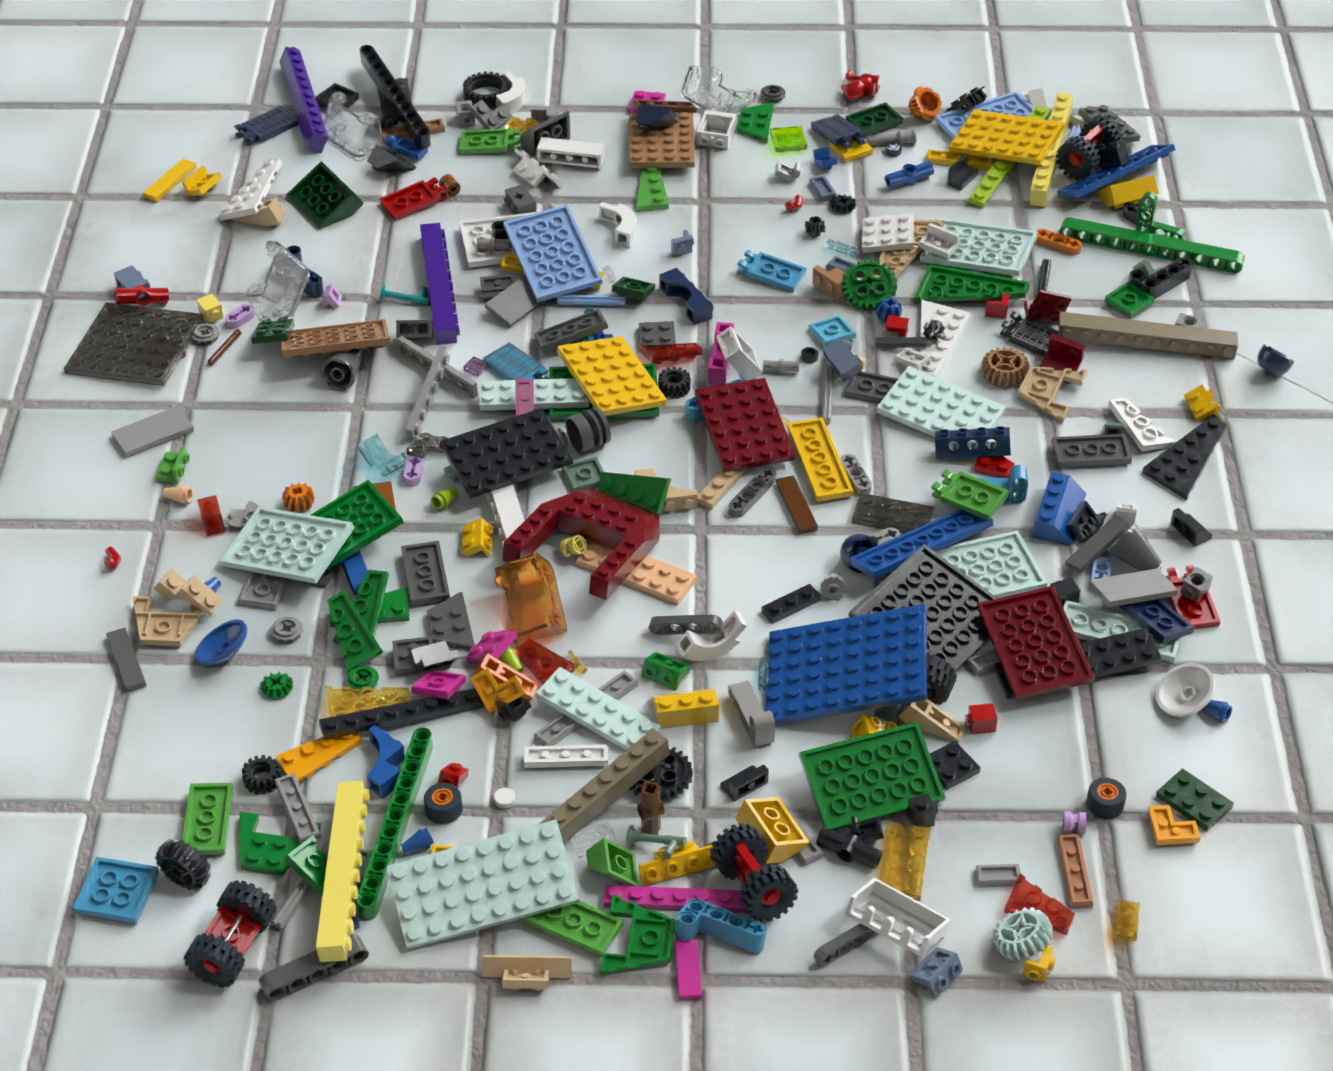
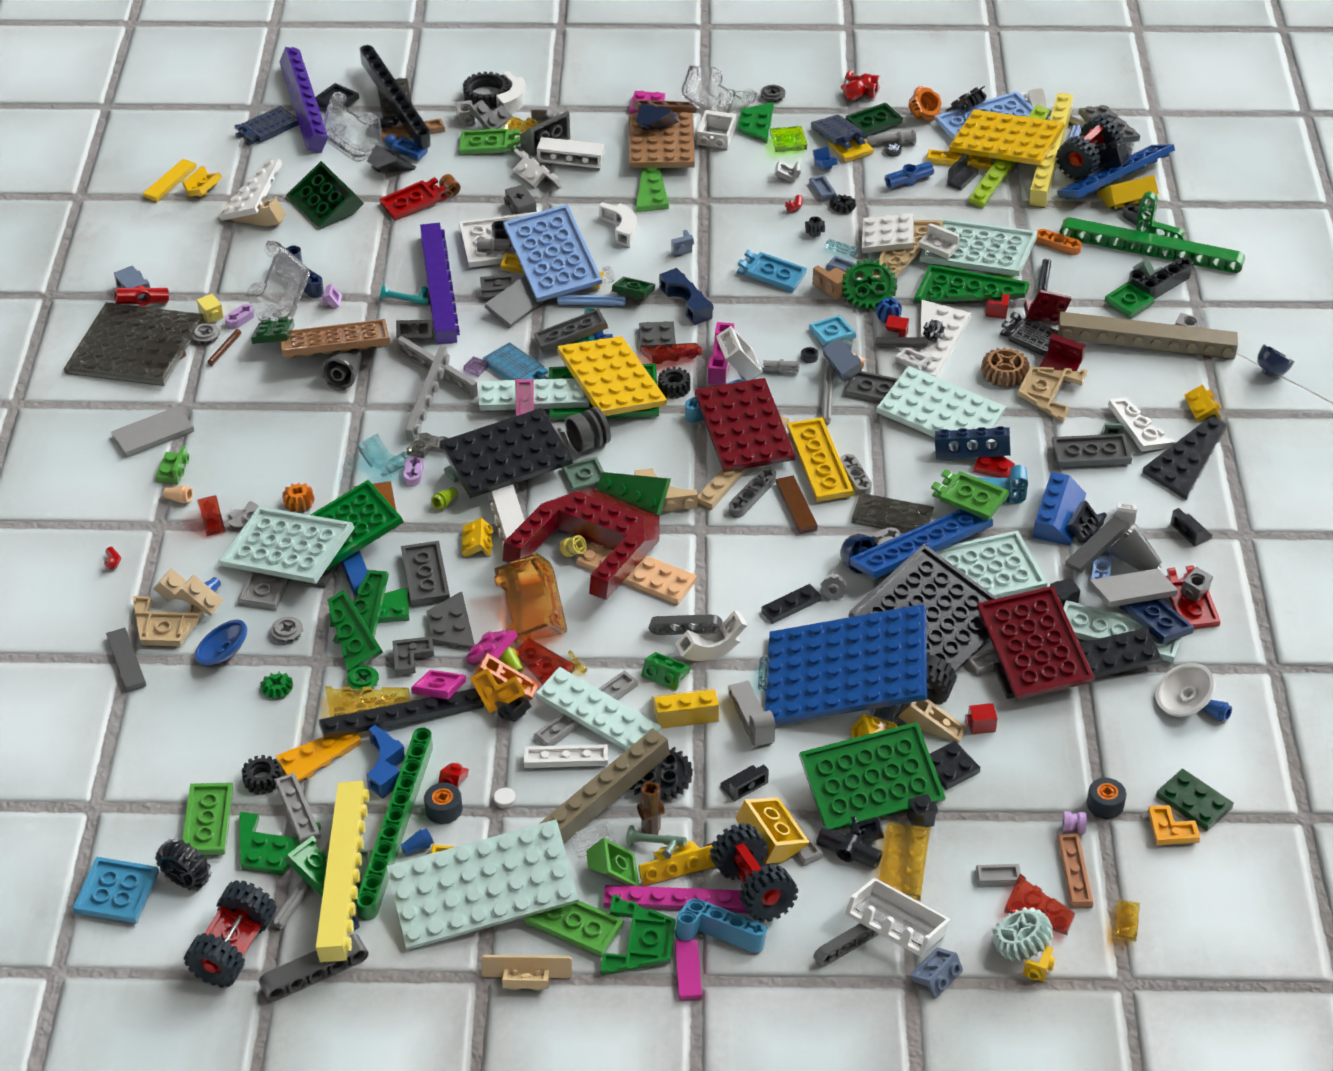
panel [410,641,460,673] -> none

